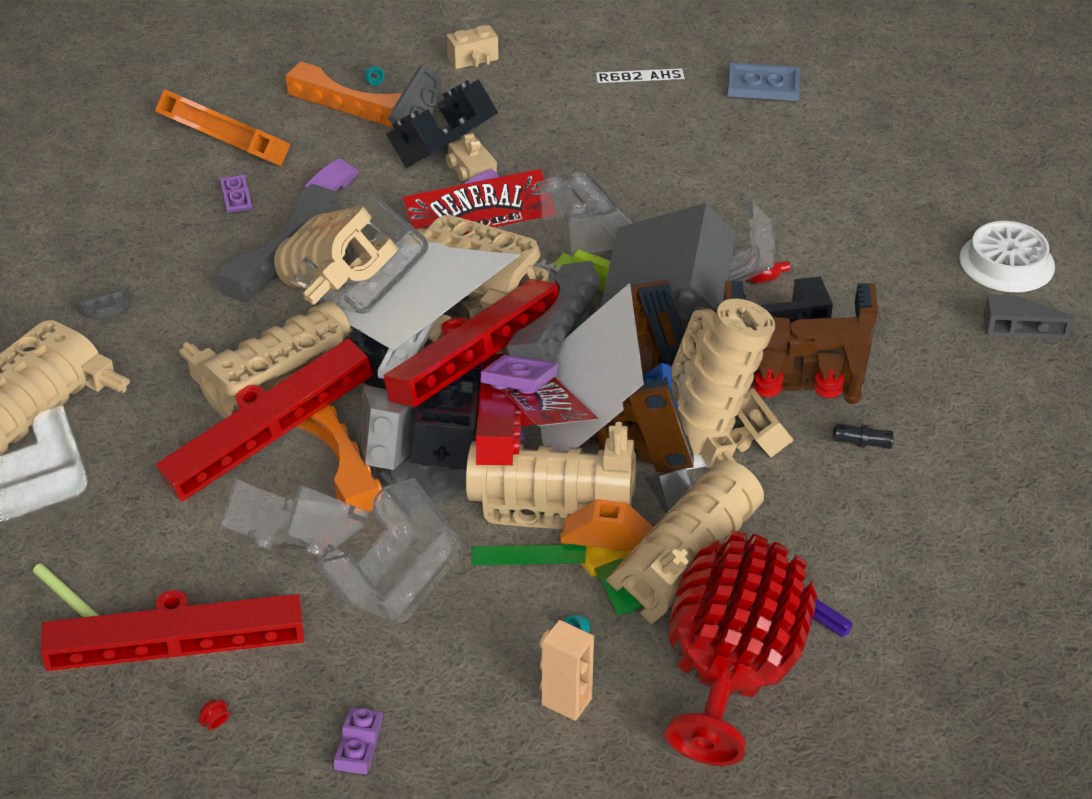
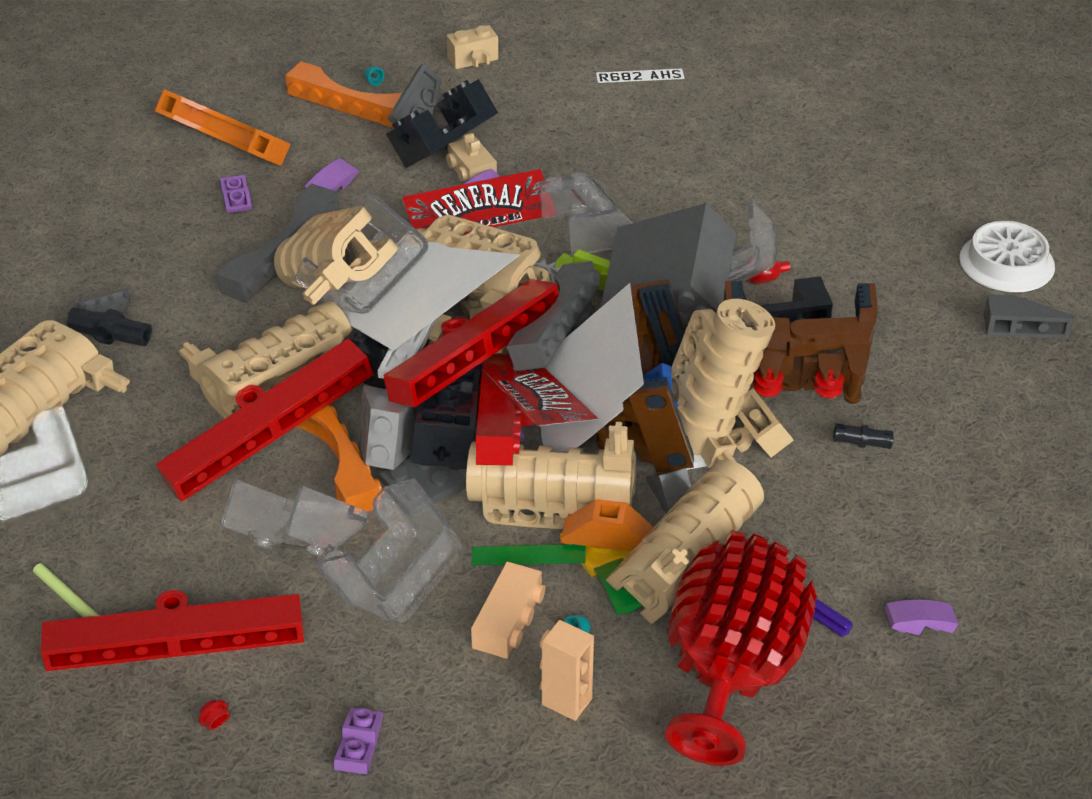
medium lavender plate [481,354,558,394] -> none
sand blue plate [728,62,800,101] -> none
none -> black piece [66,307,152,346]
none -> light nougat brick [471,562,545,659]
none -> medium lavender slope [884,600,959,635]

